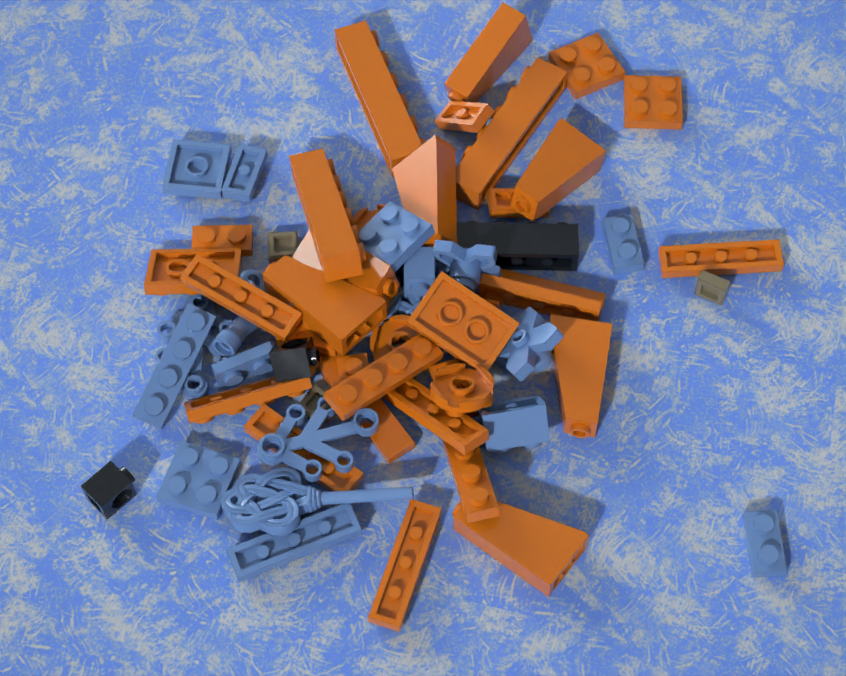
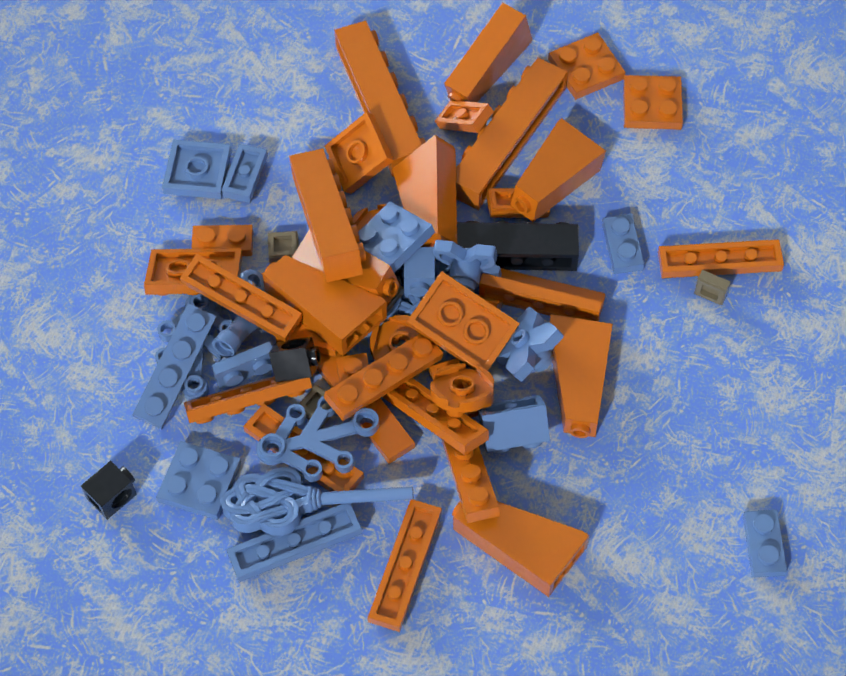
none -> orange plate [325,112,394,194]

